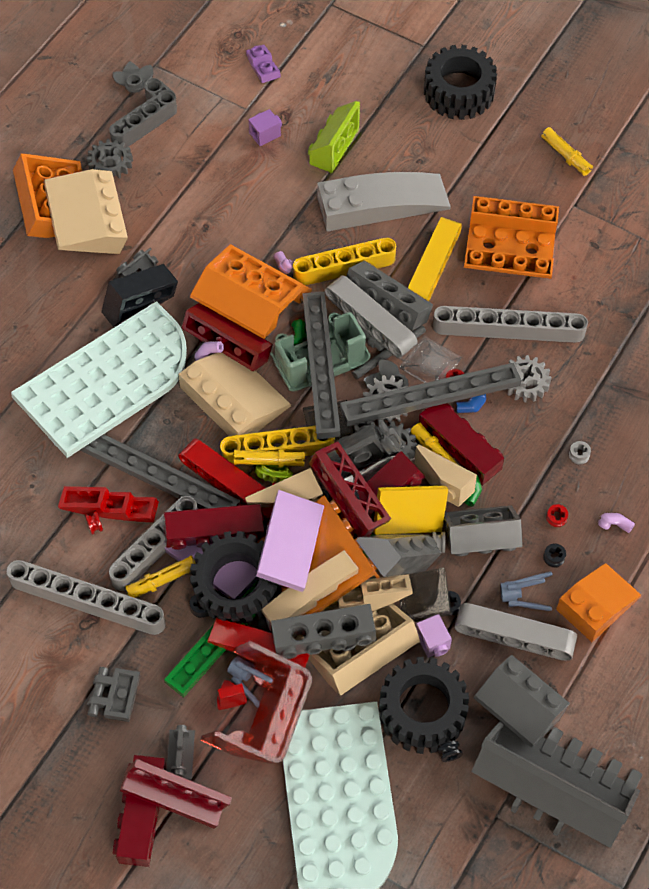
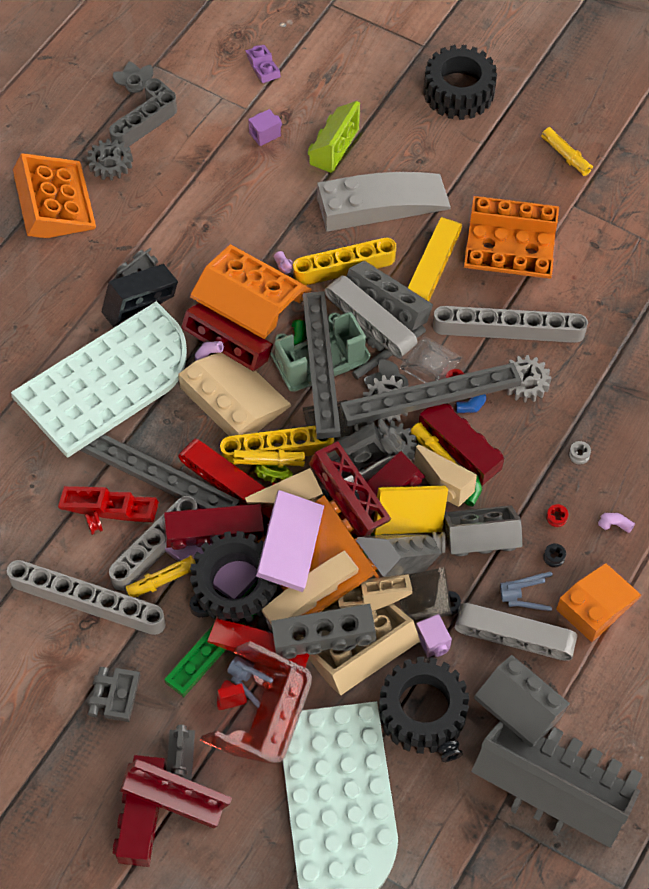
tan slope [44,169,128,254] -> none

